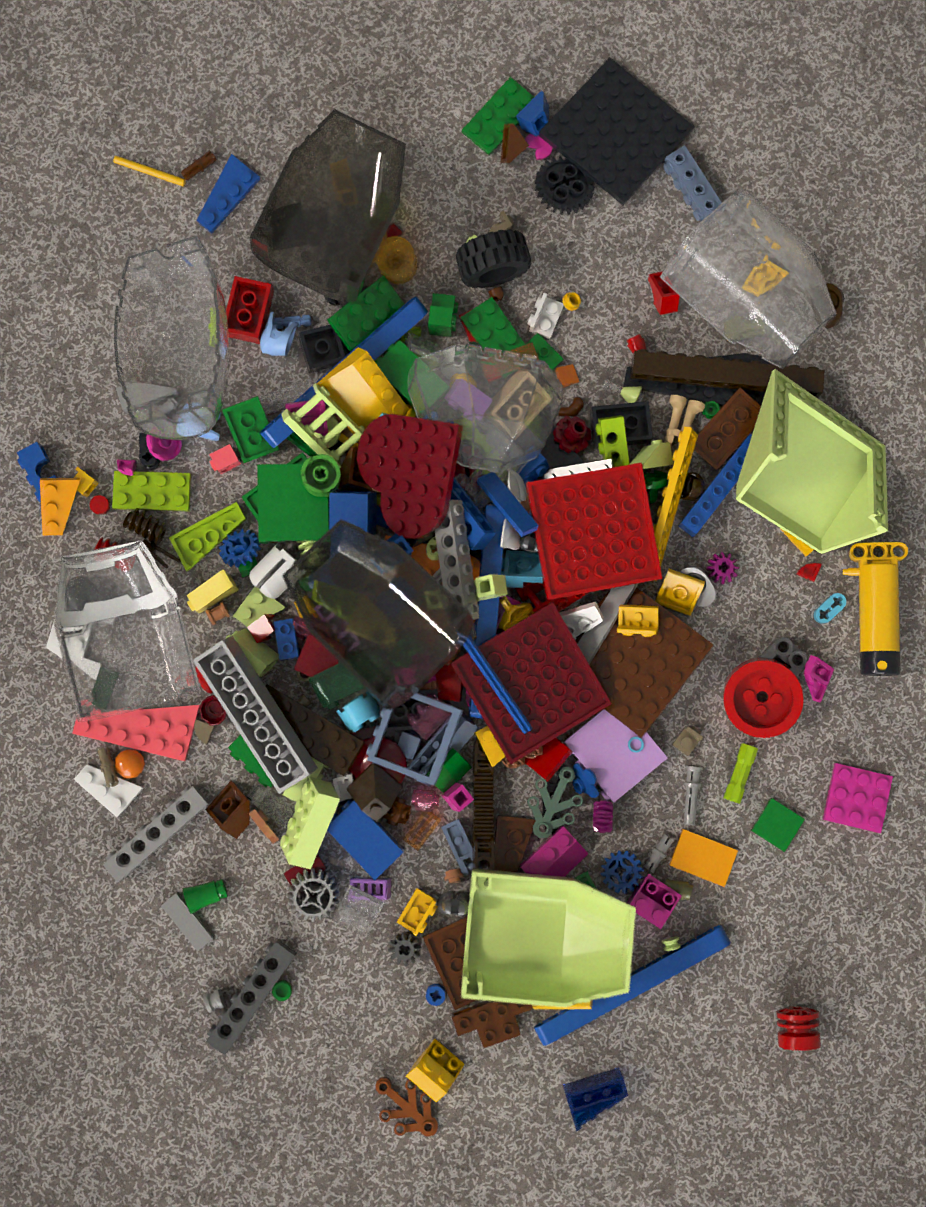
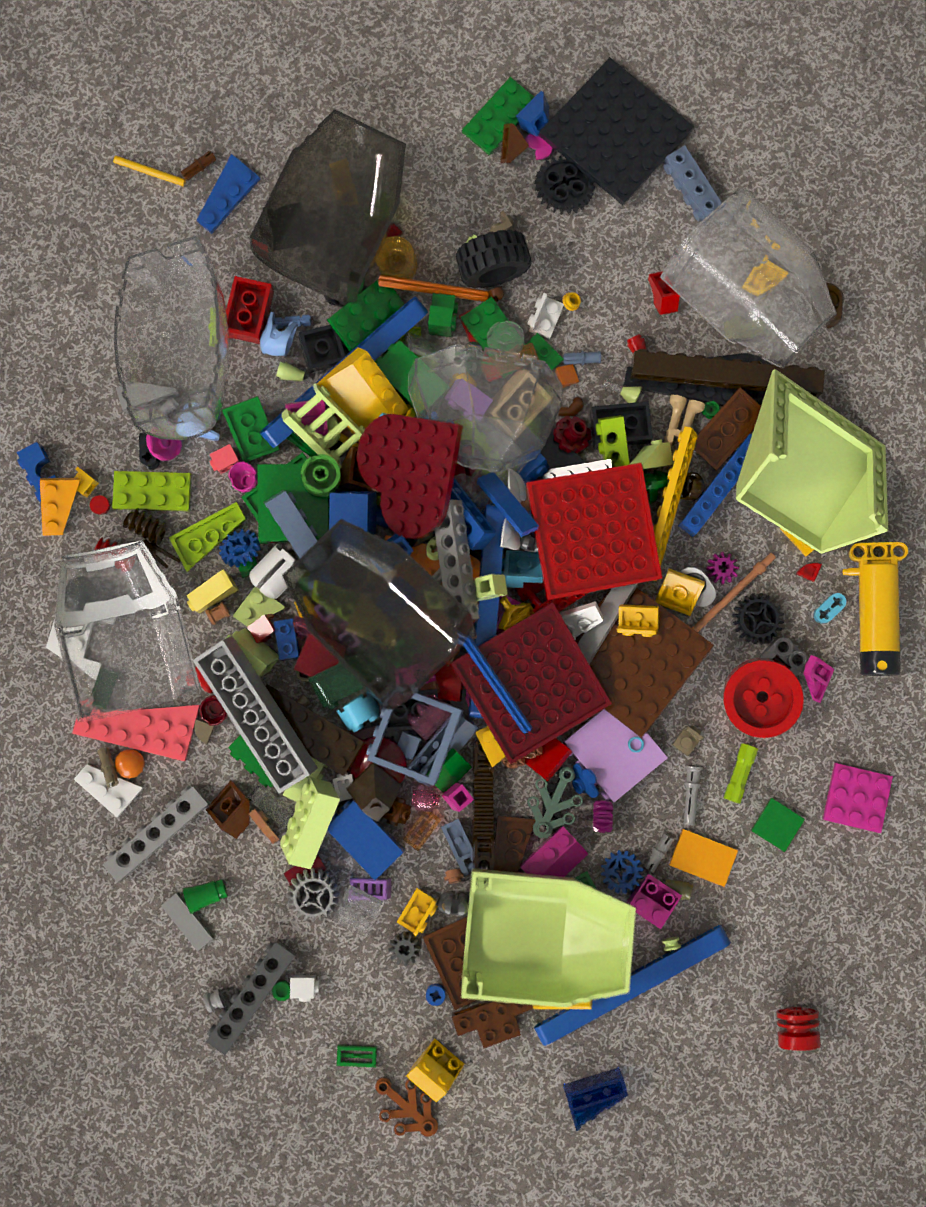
dark pink tile [117,459,137,476] -> none
none -> dark pink hair [228,461,258,493]
none -> sand blue wedge [263,490,328,570]
none -> yellowish green cone [276,361,305,382]
none -> white brick [290,975,319,1002]
none -> green tile [336,1045,377,1068]
none -> orange axle [378,275,489,302]
none -> clear tile [487,321,525,357]
none -> sand blue axle [563,350,601,366]
none -> nougat bar [692,553,776,633]
none -> black gear [731,593,784,645]

